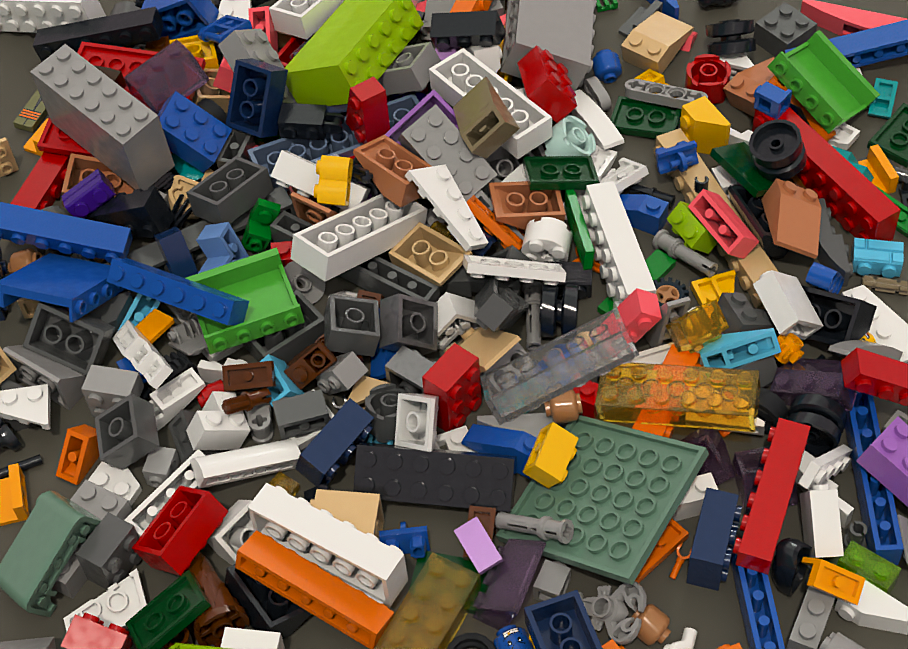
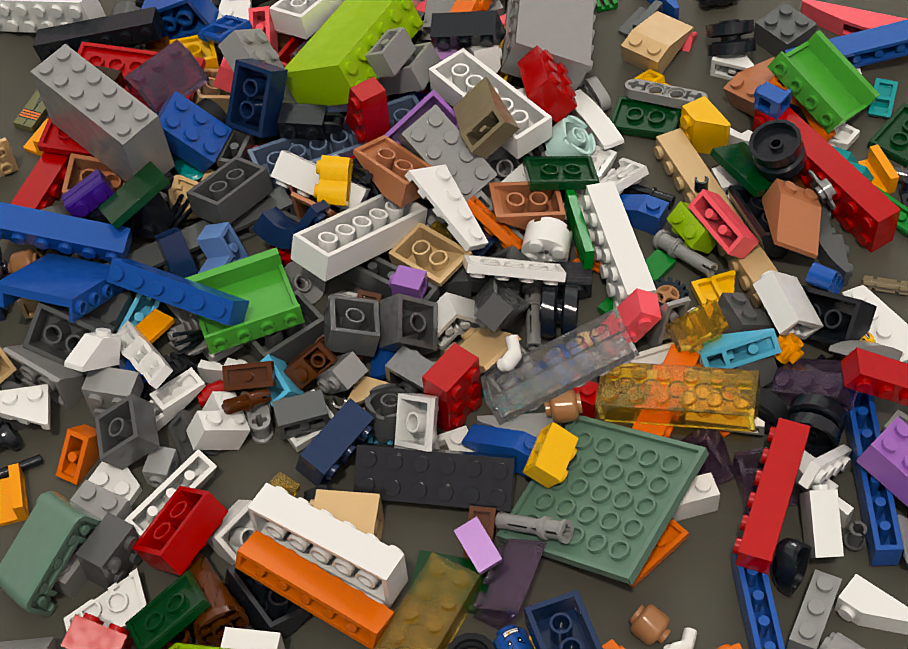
white brick [190,439,301,489] -> none
green slope [241,198,281,253] -> none
blue hips [379,521,430,559] -> none
light grey brick [533,559,571,602] -> none
light grey animal [579,581,647,645] -> none
blue head [593,49,622,83] -> none
blue hips [655,140,699,175] -> none
orange hand [669,543,692,580] -> none
red brick [685,54,731,104] -> none
dark blue brick [686,488,742,591] -> none
light orange panel [801,557,866,605] -> none
clear neon green brick [837,540,902,594] -> none
medium azure brick [851,238,904,278] -> none
none -> white slope [64,328,121,372]
none -> dark green tile [98,161,170,229]
none -> black piece [172,329,204,356]
none -> dark blue arch [252,200,330,249]
none -> light grey brick [365,27,416,78]
none -> medium lavender brick [389,265,428,299]
none -> white arm [497,335,522,372]
none -> light grey plate [808,170,836,211]

